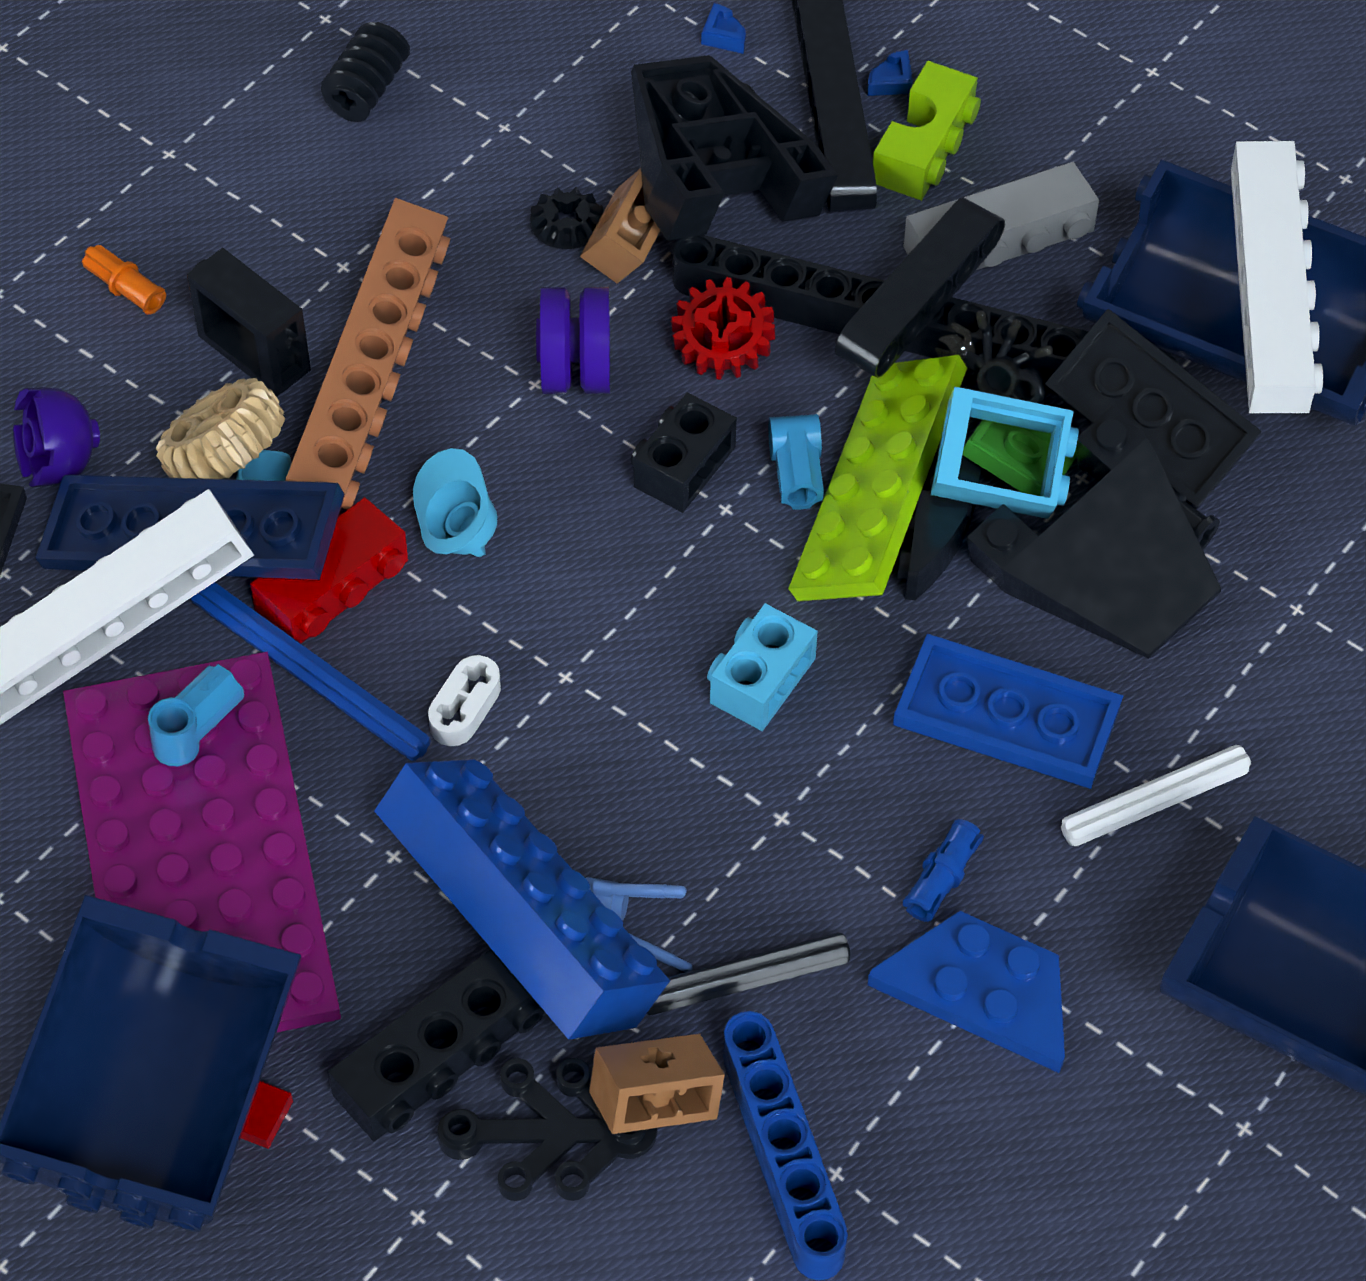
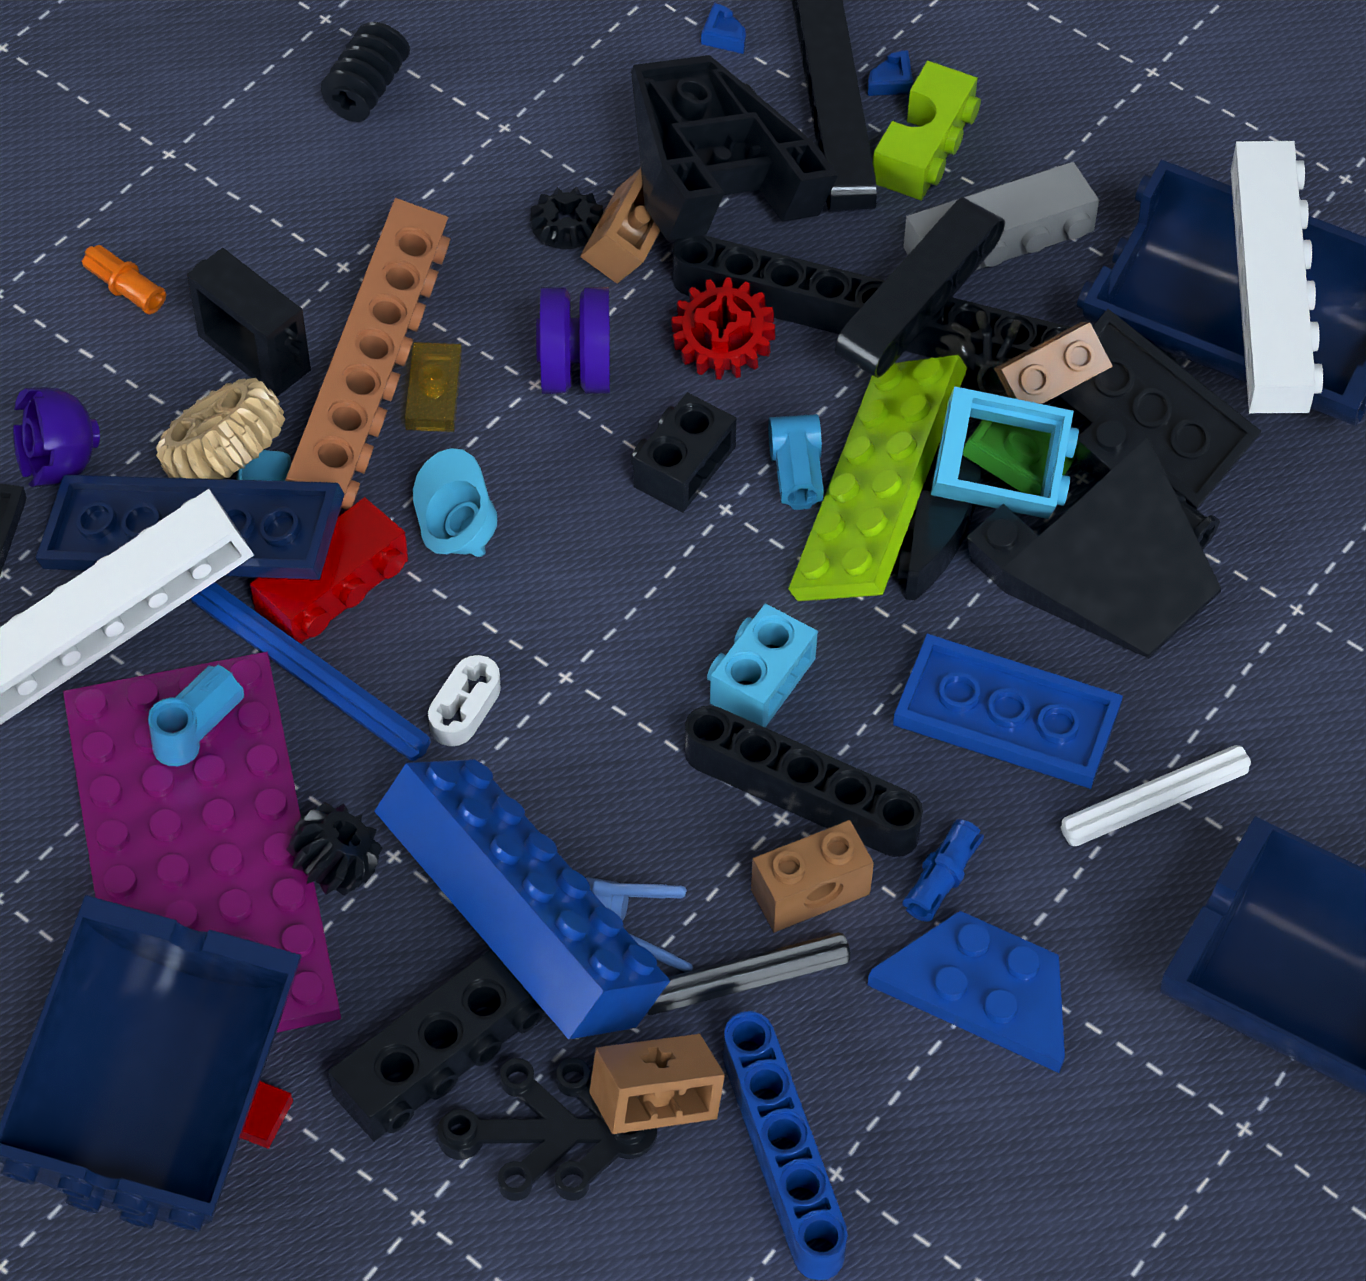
none -> black gear [286,802,383,896]
none -> clear yellow plate [405,342,462,432]
none -> black beam [685,705,923,857]
none -> medium nougat brick [751,820,874,933]
none -> medium nougat brick [994,322,1113,404]

